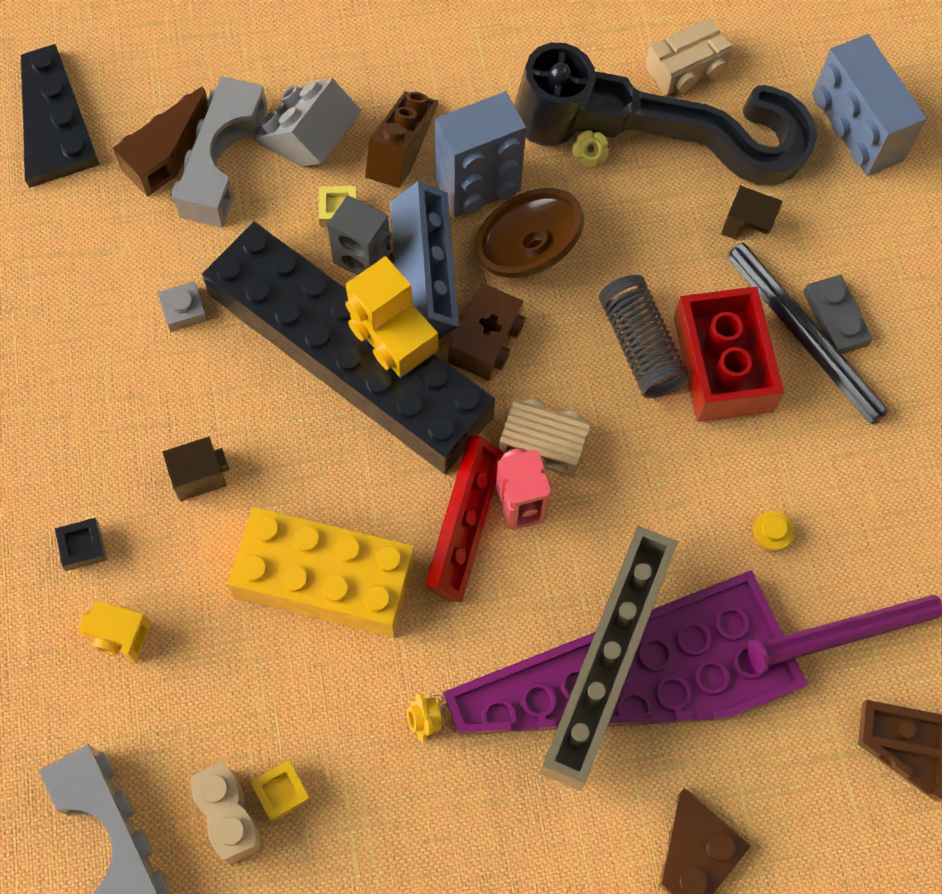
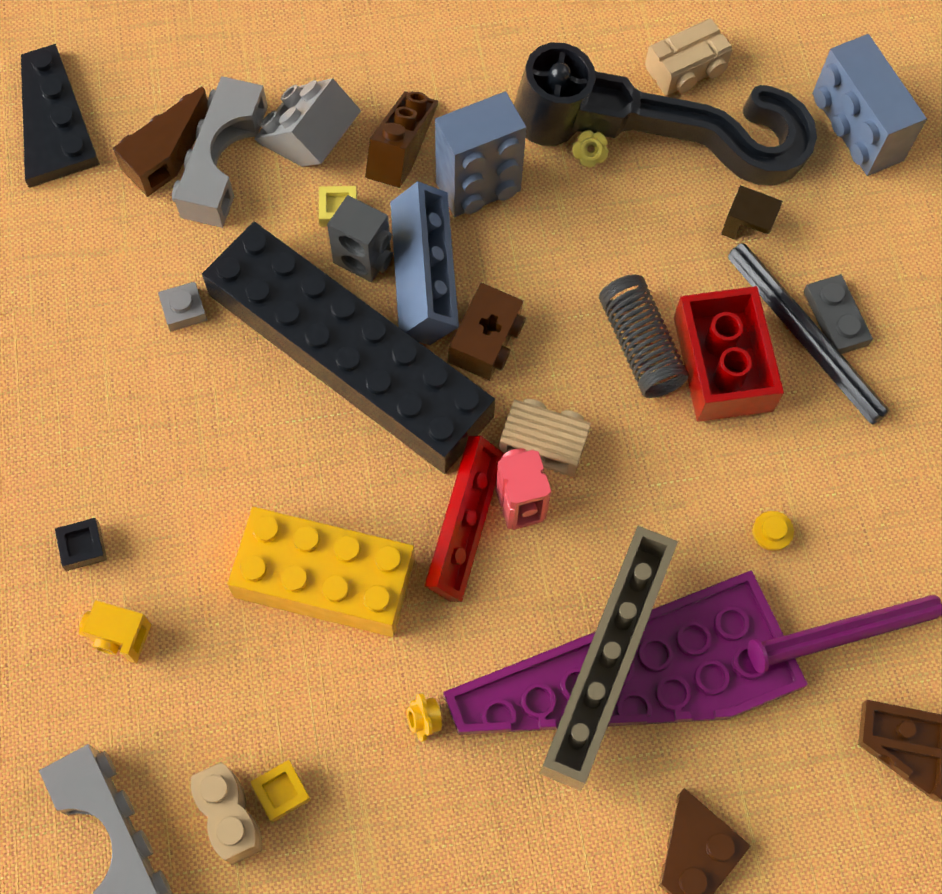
dark brown brick [162,436,230,501] -> none
yellow brick [346,256,438,378] -> none
reddish brown dish [475,188,584,278] -> none

